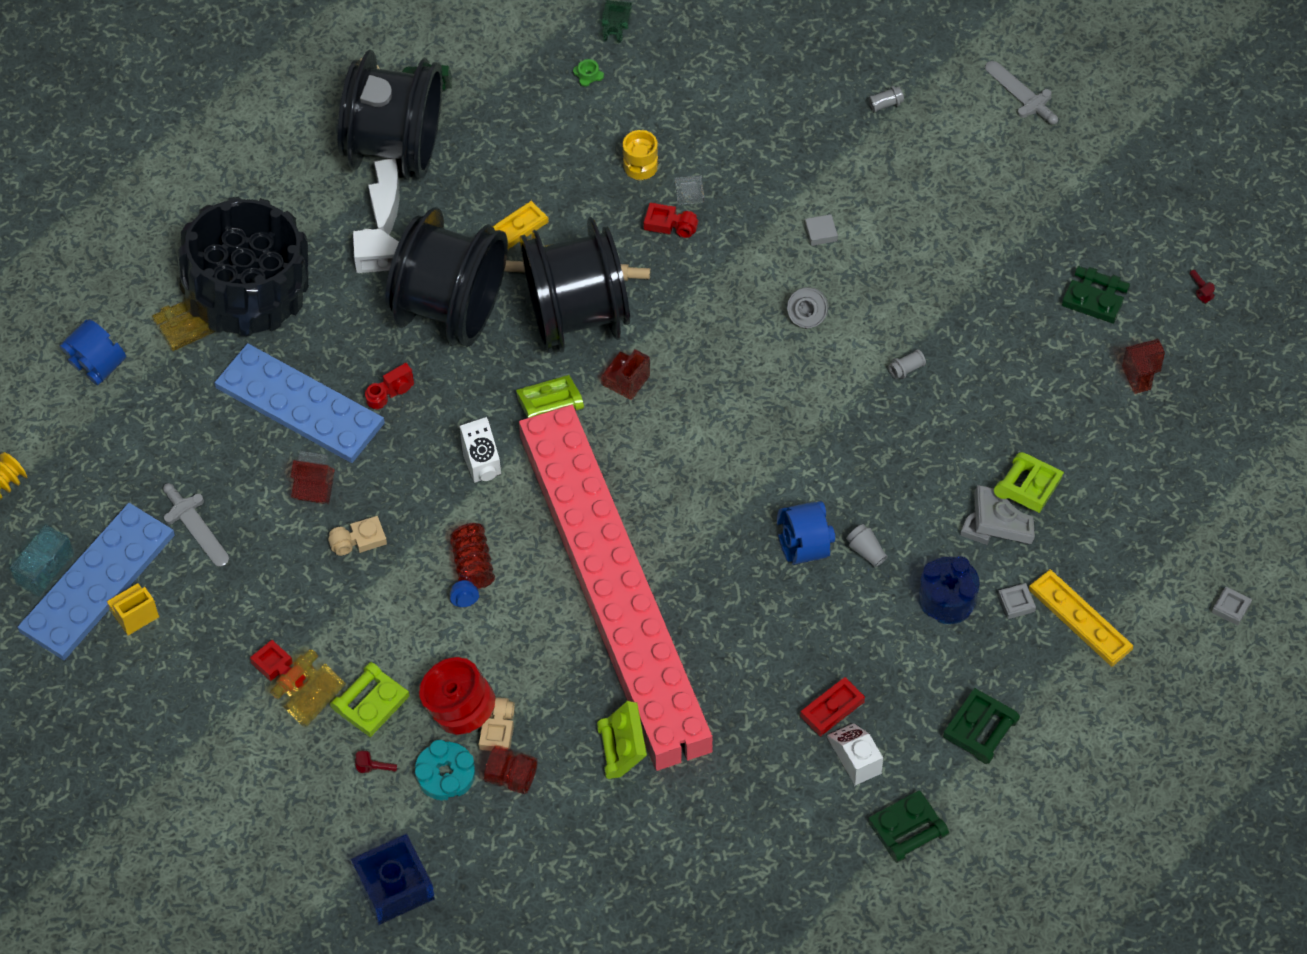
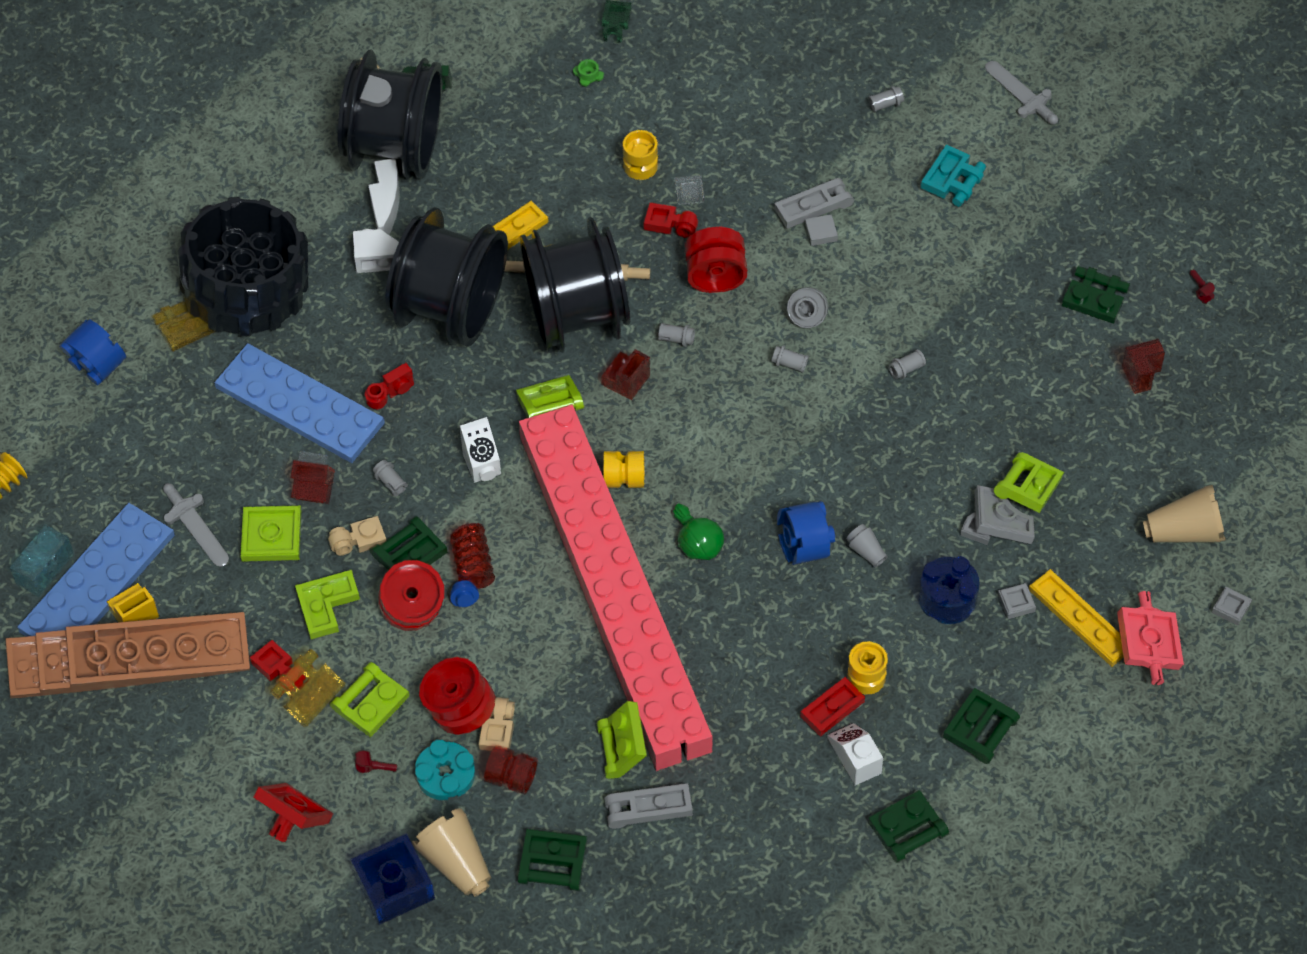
none -> nougat slope [6,612,250,699]
none -> lime plate [241,505,302,562]
none -> red tile [253,783,334,842]
none -> lime plate [295,570,360,639]
none -> dark green plate [370,516,448,570]
none -> light grey pin [373,460,408,496]
none -> red wheel [378,560,444,631]
none -> tan cone [412,808,491,897]
none -> dark green plate [518,829,587,891]
none -> yellow wheel [604,451,644,488]
none -> light grey plate [604,783,693,829]
none -> light grey pin [658,323,695,347]
none -> green hair [673,504,724,560]
none -> red wheel [685,226,747,293]
none -> light grey pin [772,345,809,373]
none -> light grey plate [774,178,854,229]
none -> yellow wheel [848,641,888,695]
none -> teal plate [921,145,986,207]
none -> coral plate [1117,591,1184,685]
none -> tan cone [1143,485,1226,542]

